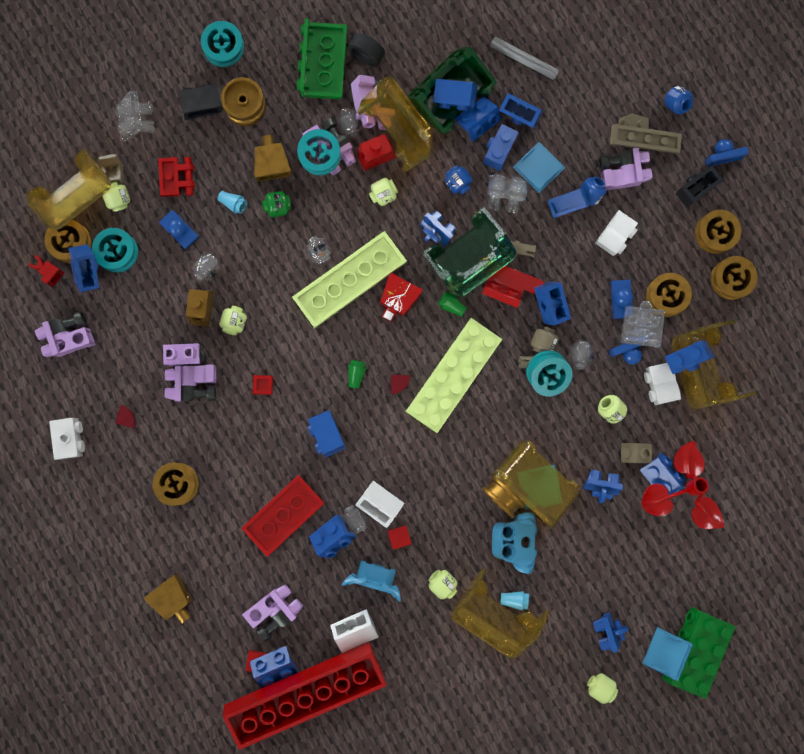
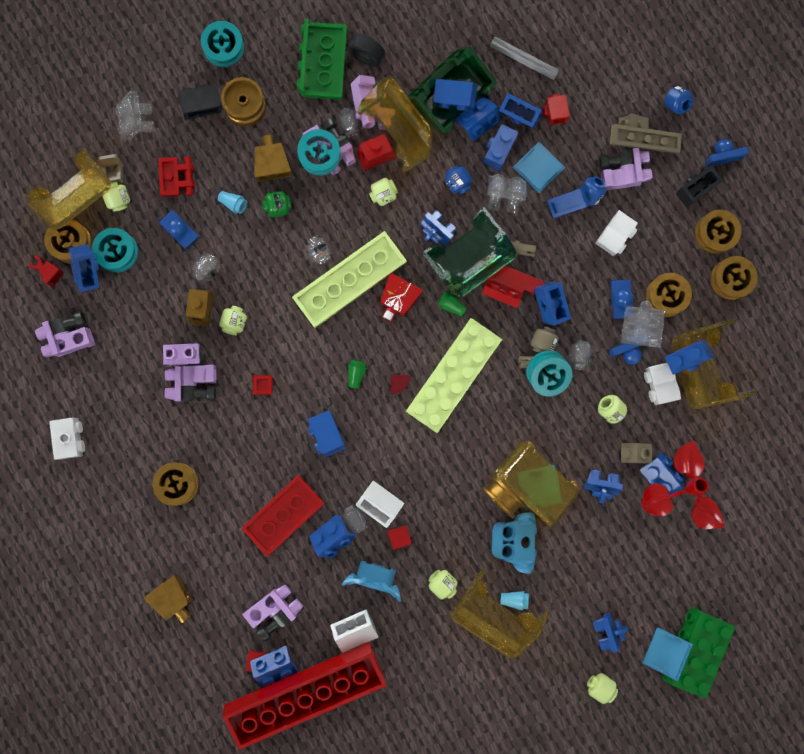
dark red tile [115,405,136,428] -> none
none -> red brick [543,94,570,125]

